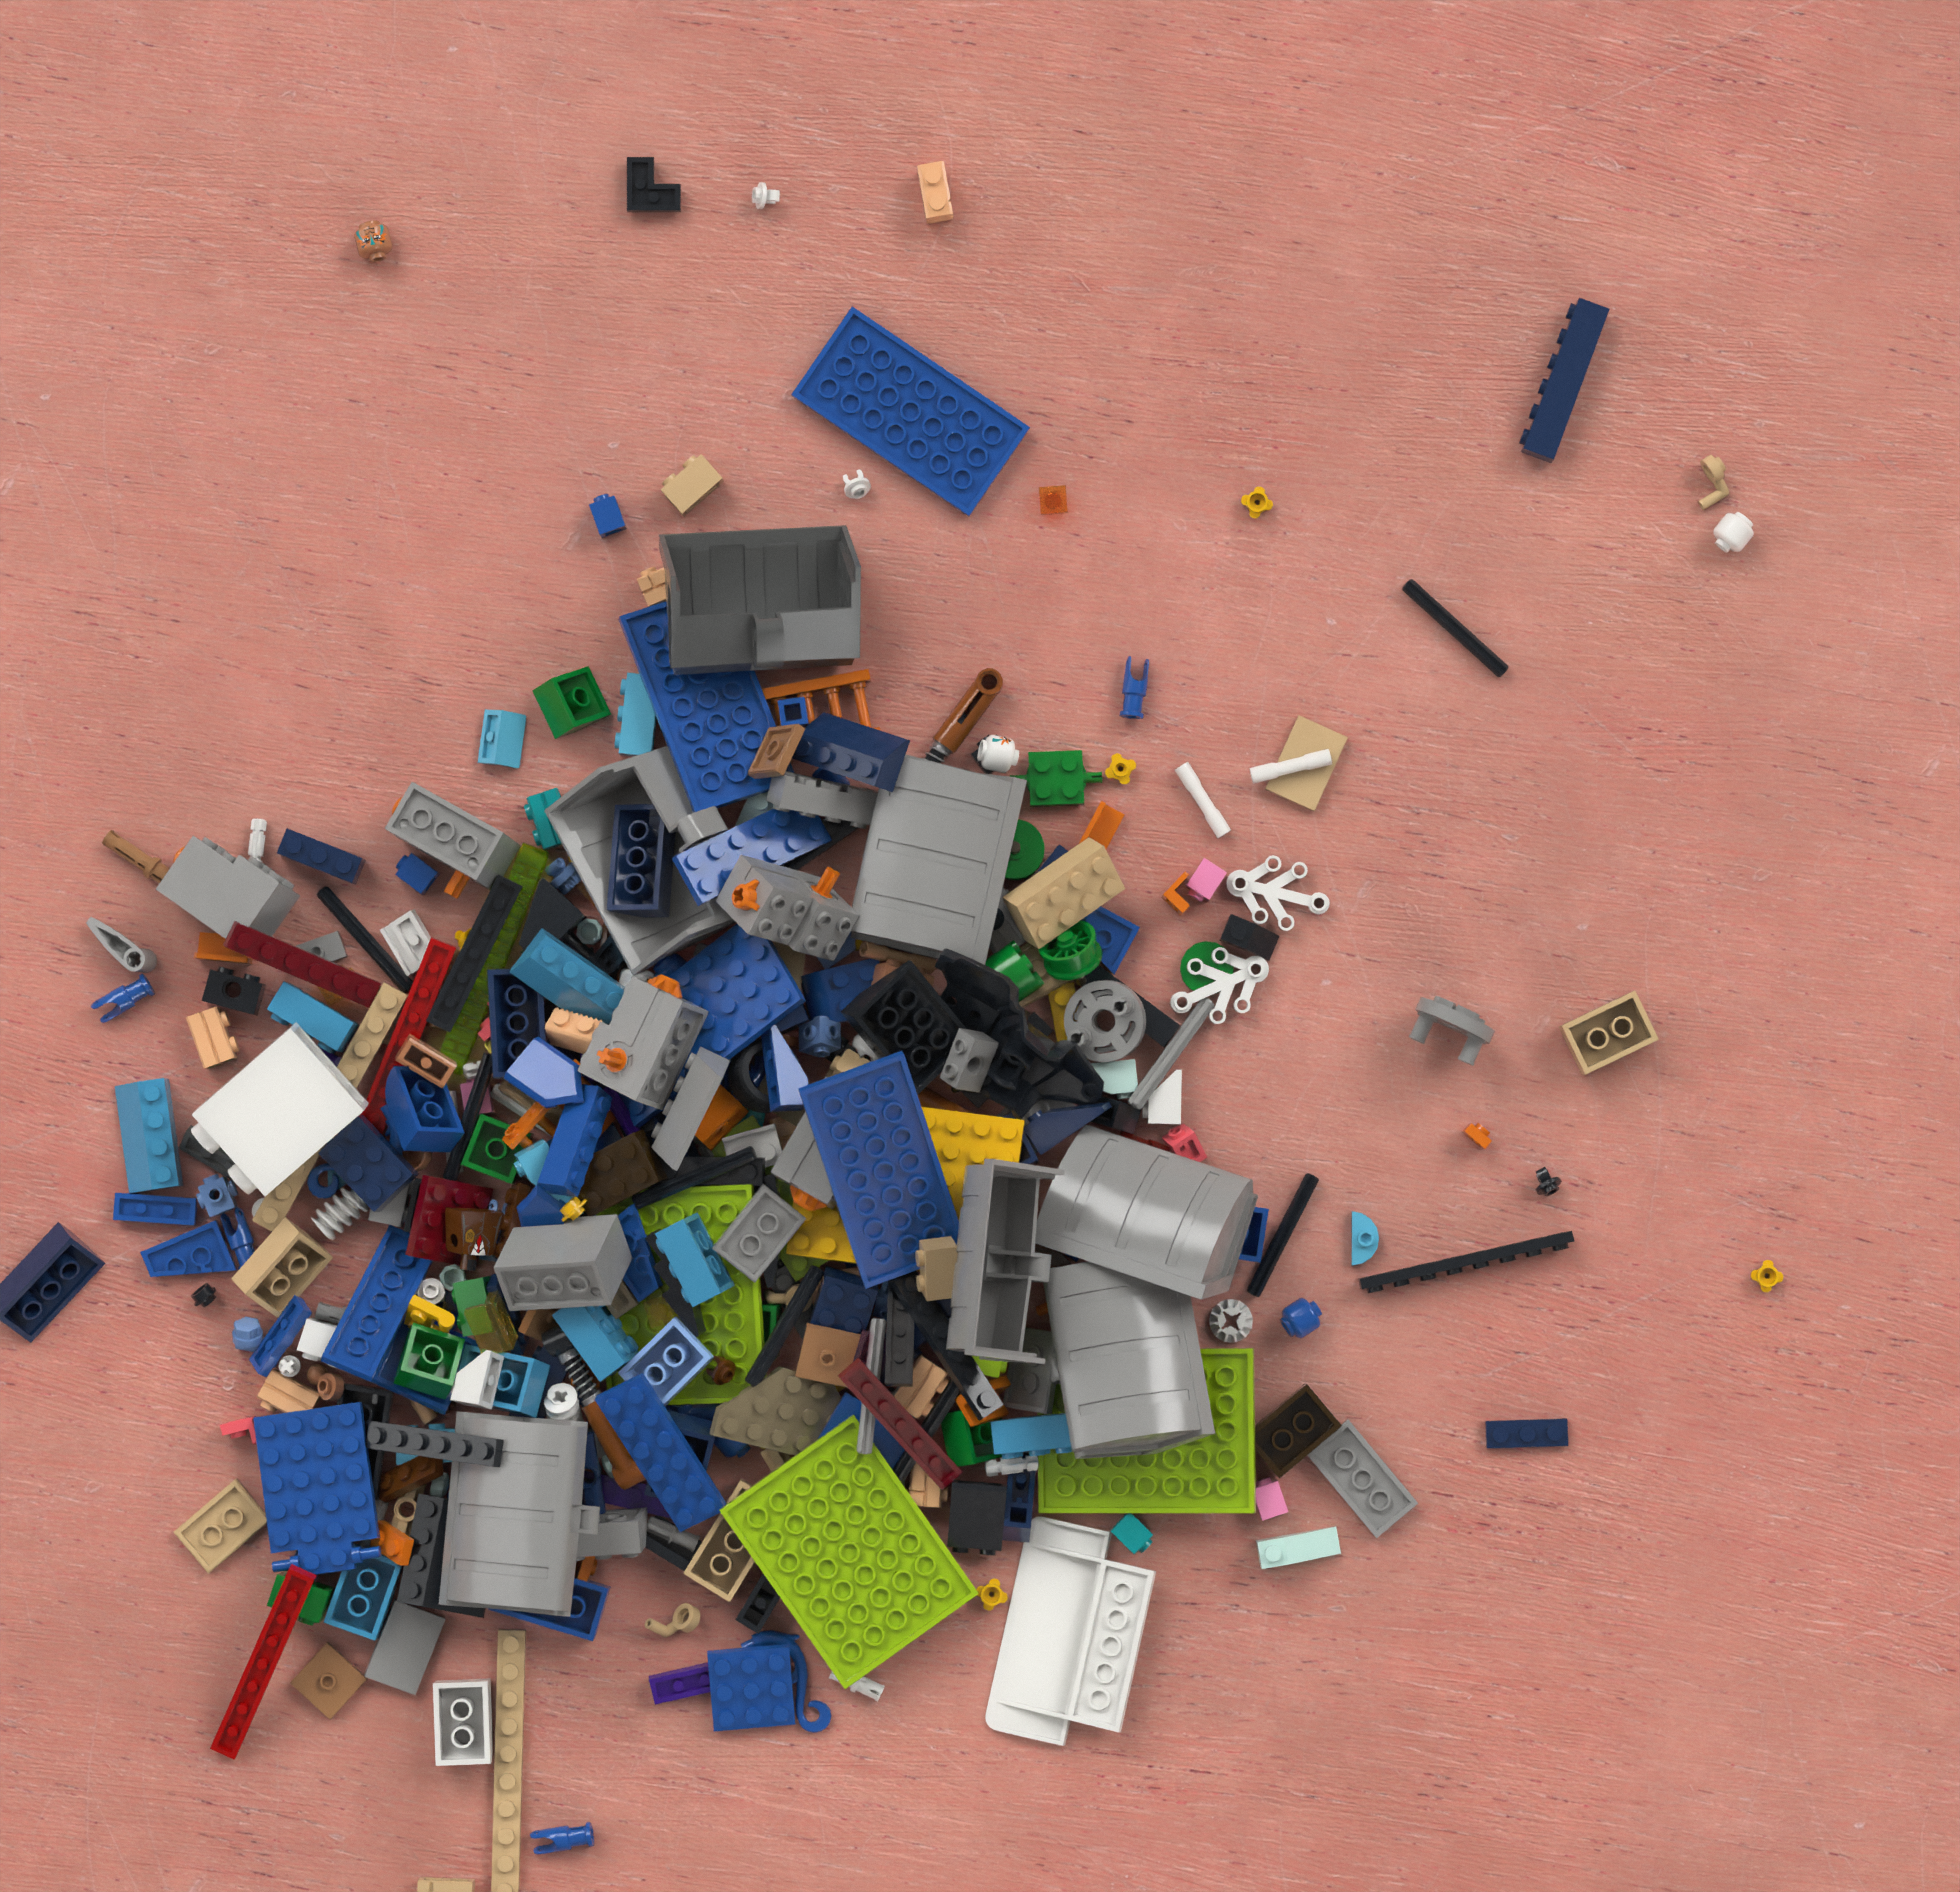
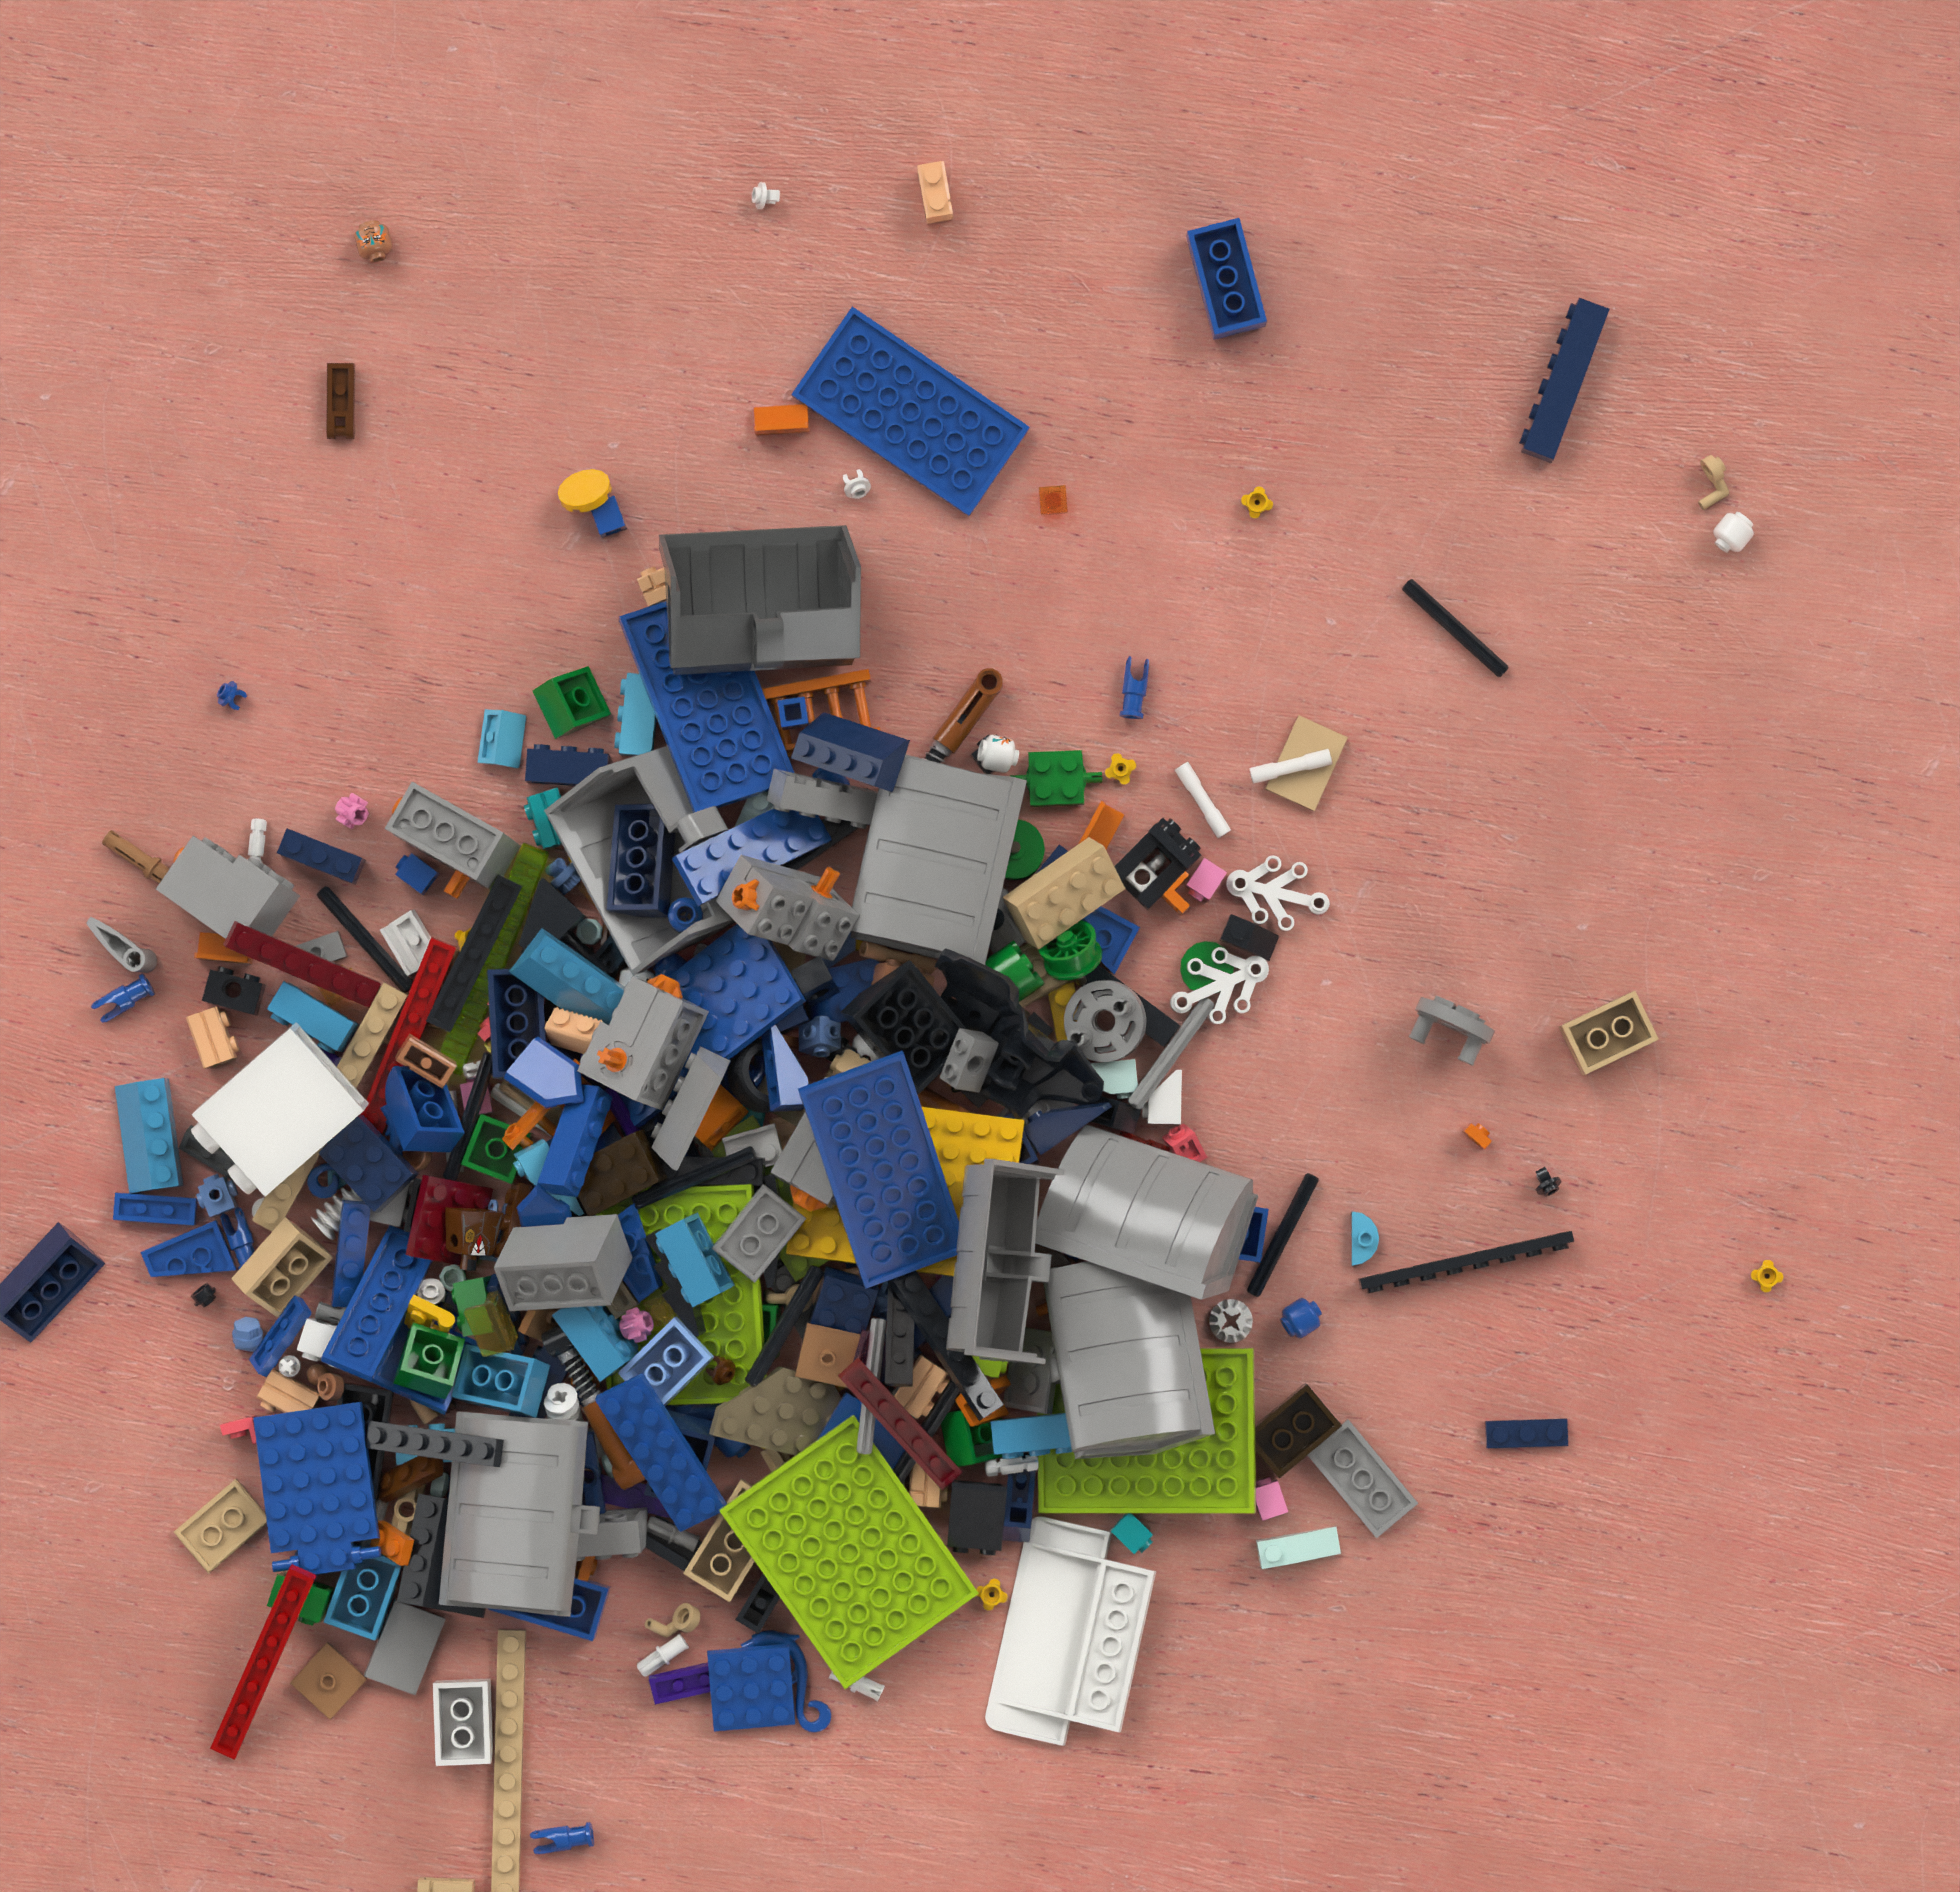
white slope [450,1350,504,1410] -> none
yellow plate [559,1197,587,1222] -> none
black plate [627,157,681,212] -> none
tan brick [661,454,724,517] -> none
medium nougat plate [748,724,805,779] -> none
tan brick [915,1236,958,1301] -> none
none -> blue plate [217,681,247,710]
none -> reddish brown plate [326,363,355,439]
none -> blue plate [331,1200,371,1307]
none -> bright pink gear [335,793,369,829]
none -> dark blue brick [525,744,610,786]
none -> yellow tile [558,469,612,512]
none -> bright pink gear [619,1307,654,1343]
none -> white axle [637,1633,689,1677]
none -> blue head [668,897,703,933]
none -> orange panel [754,404,809,436]
none -> black brick [791,956,840,1007]
none -> black brick [1114,818,1201,911]
none -> blue brick [1186,218,1267,340]

